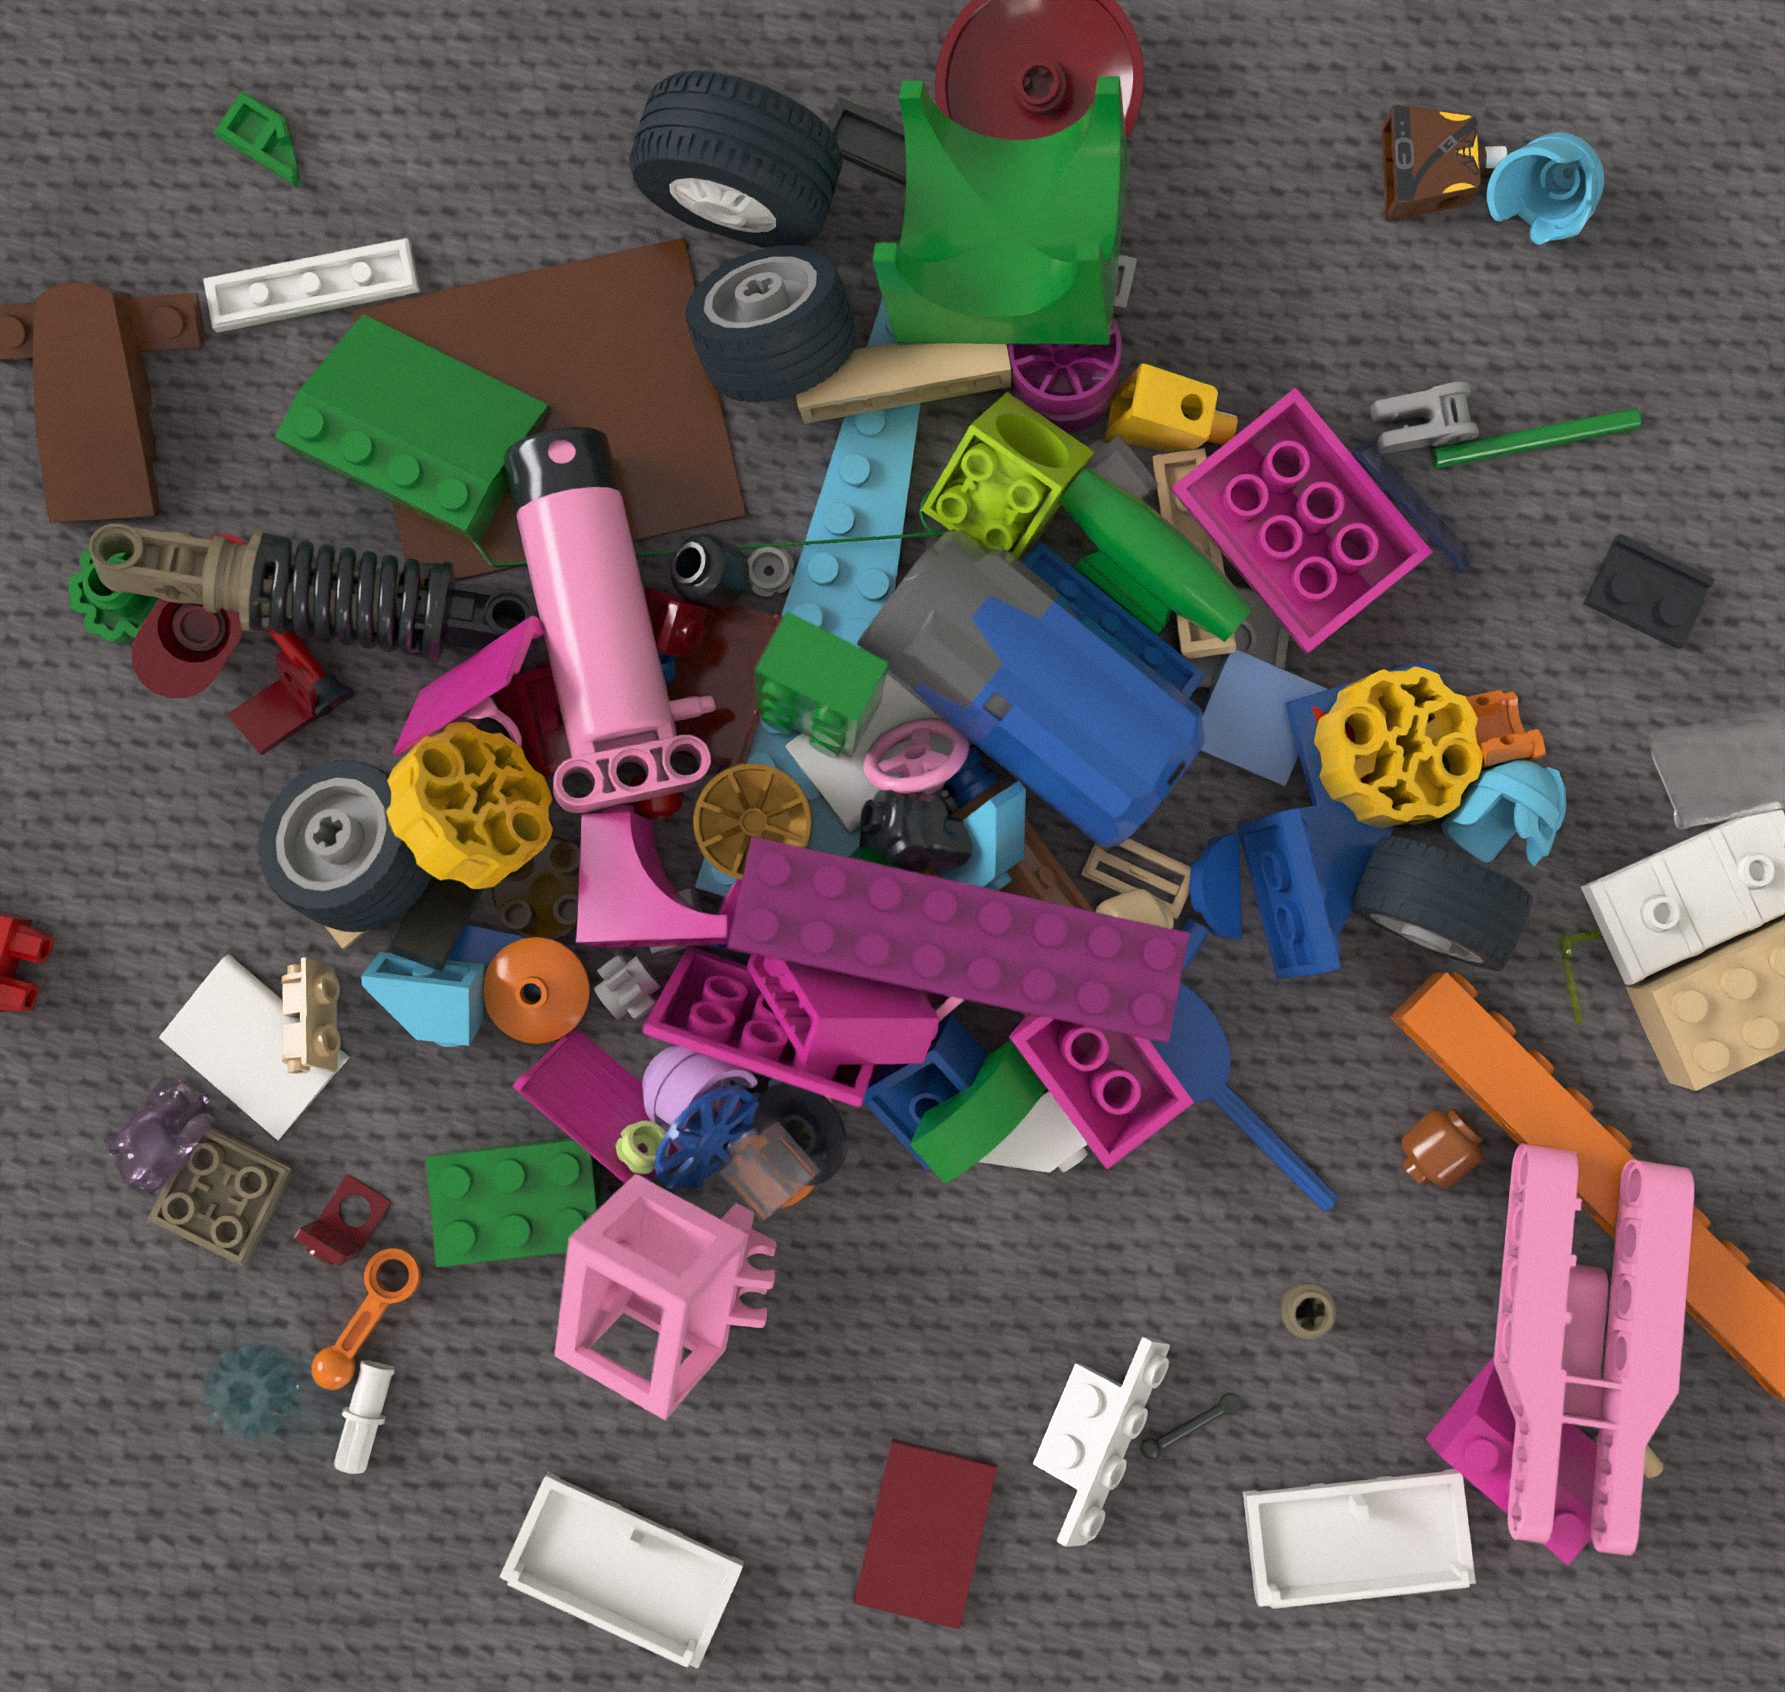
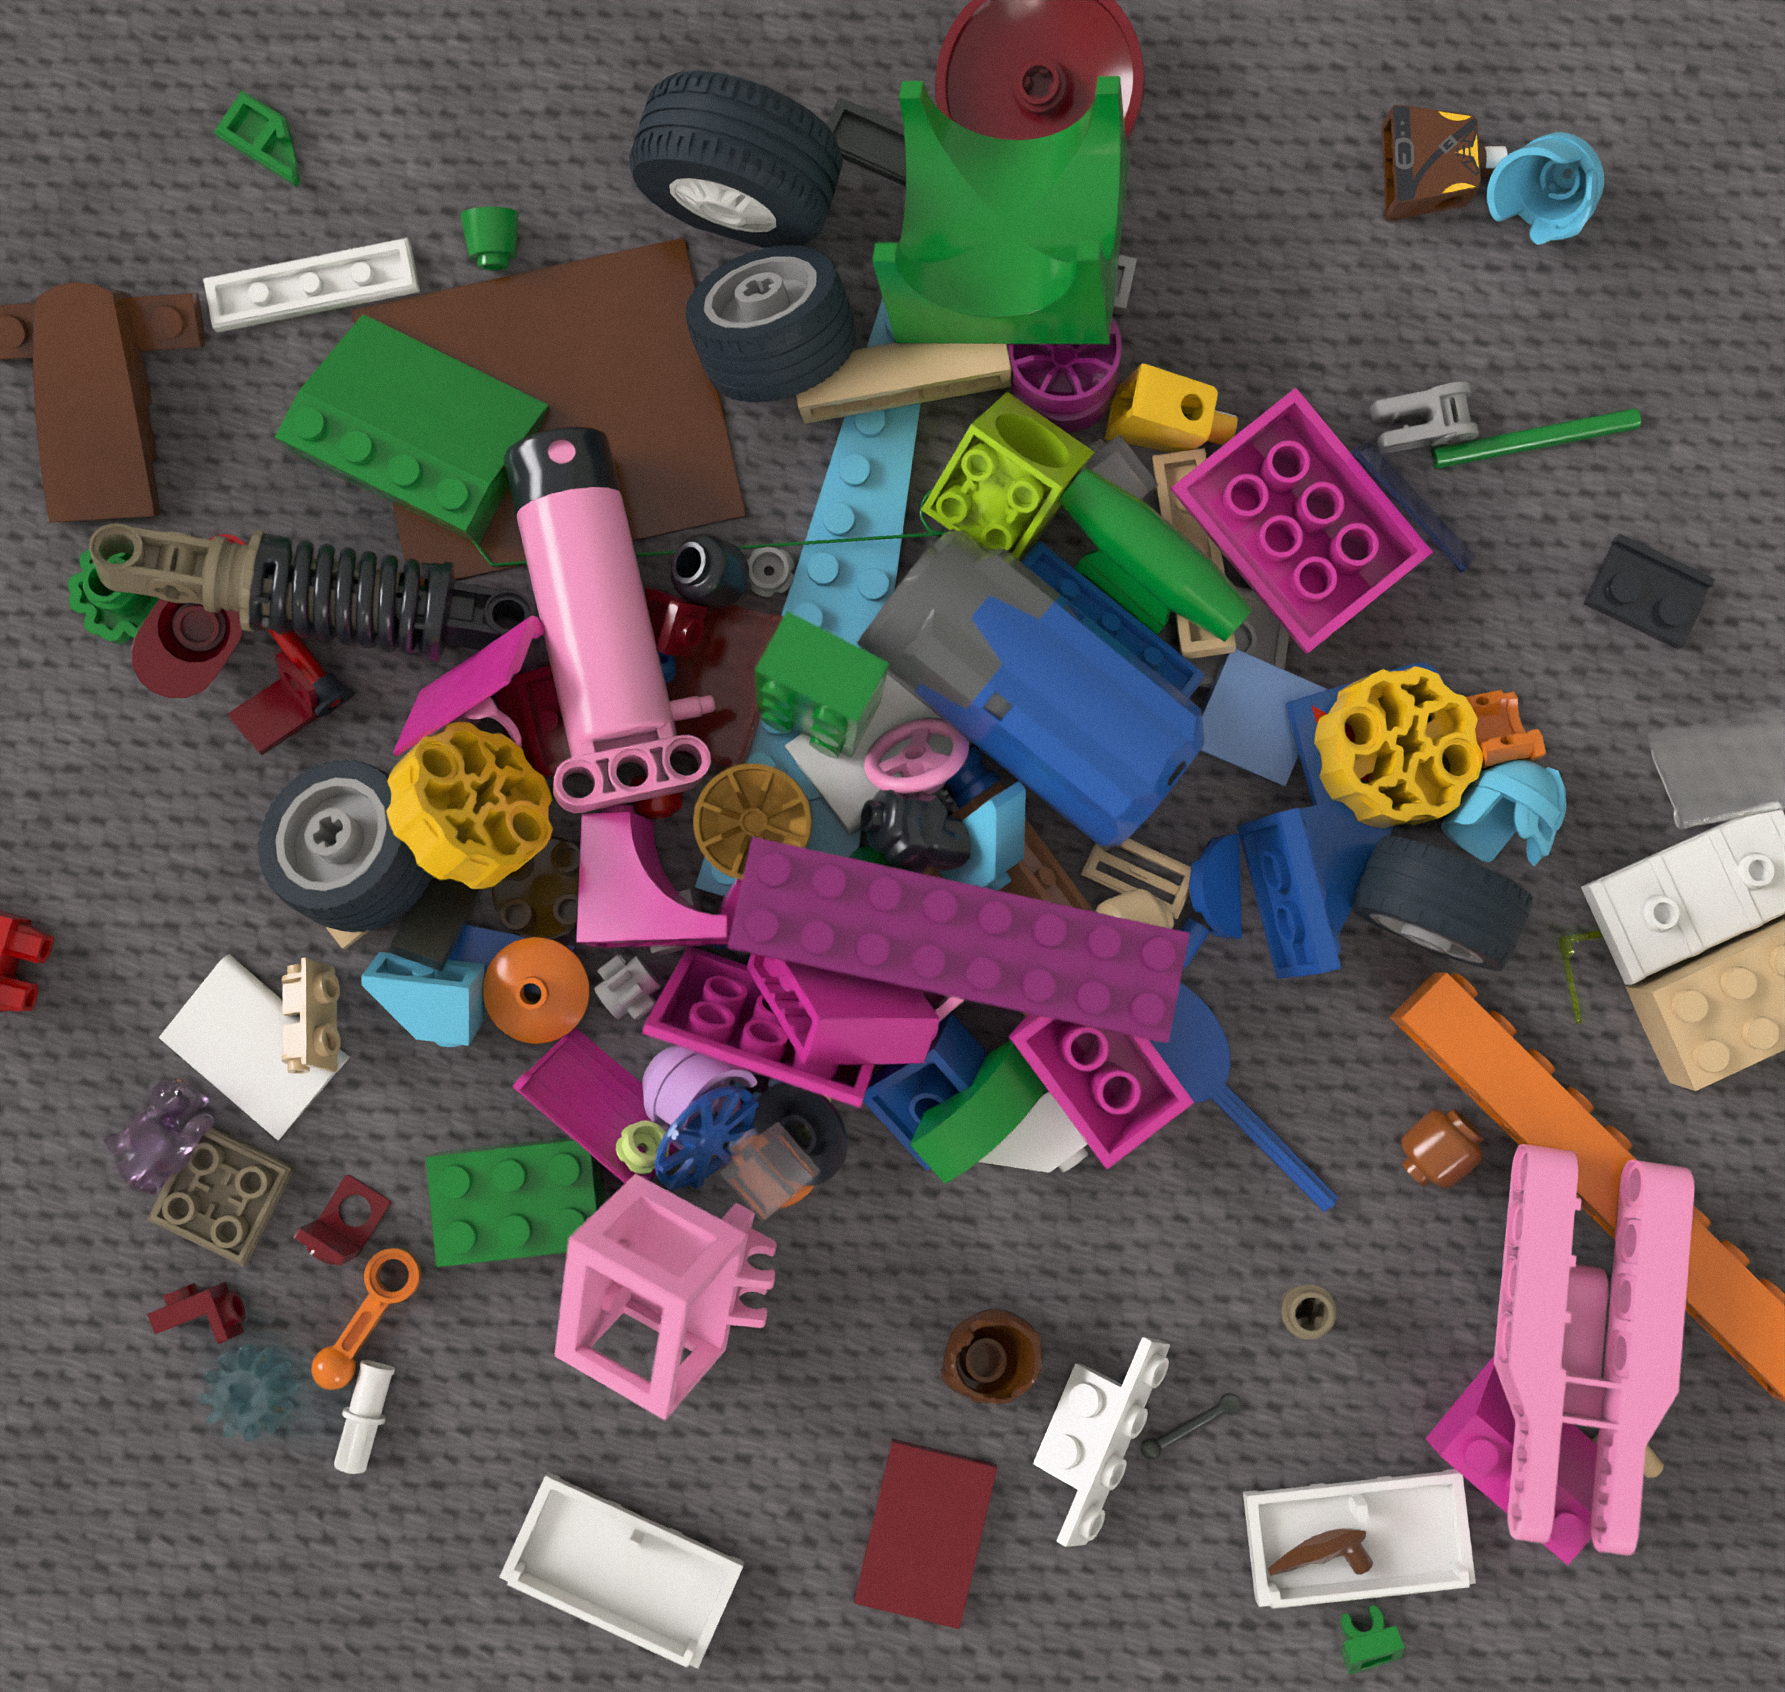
none -> dark red bracket [147,1282,246,1344]
none -> green hat [460,206,519,271]
none -> reddish brown hair [940,1309,1043,1404]
none -> reddish brown bar [1268,1528,1373,1576]
none -> green tile [1341,1605,1405,1675]

